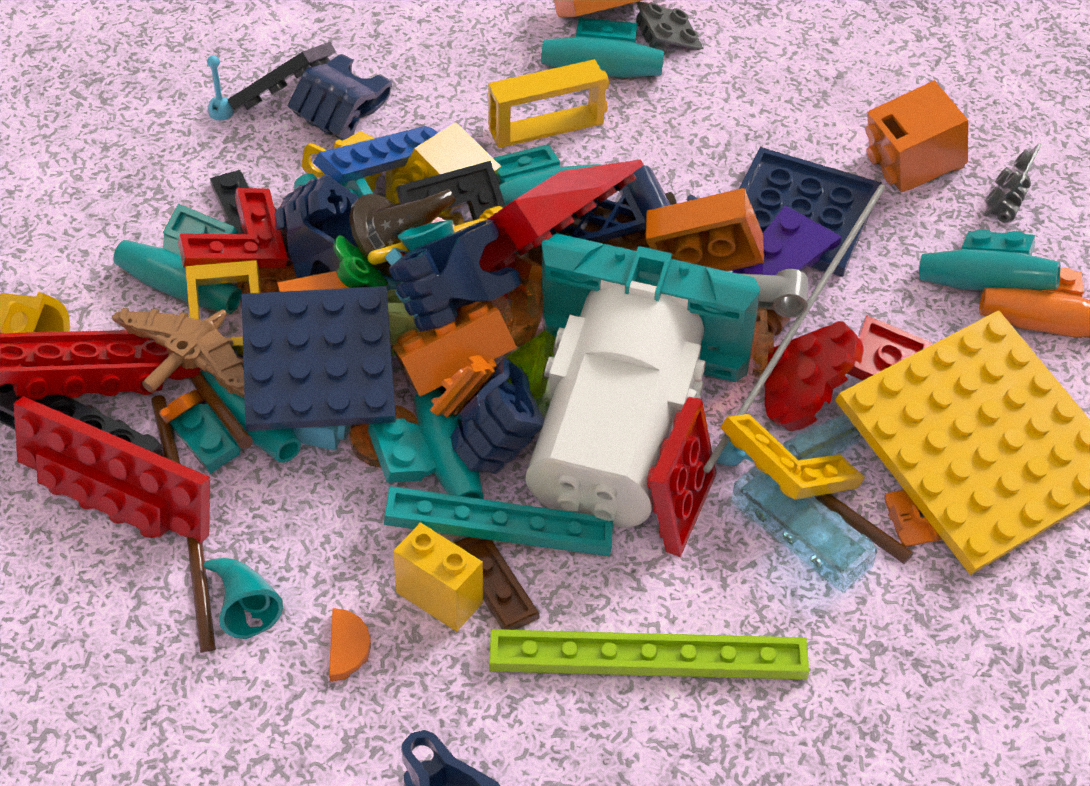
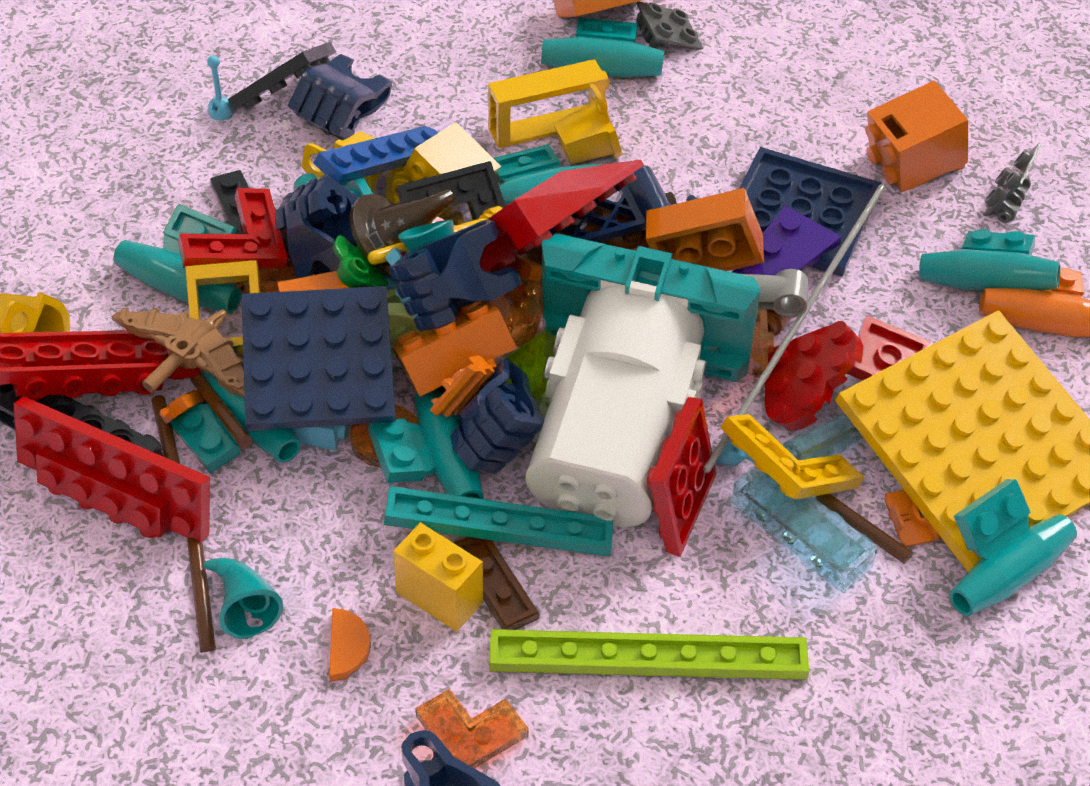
none -> clear orange plate [415,689,529,768]
none -> yellow container [553,83,622,165]
none -> teal plate [949,479,1077,616]

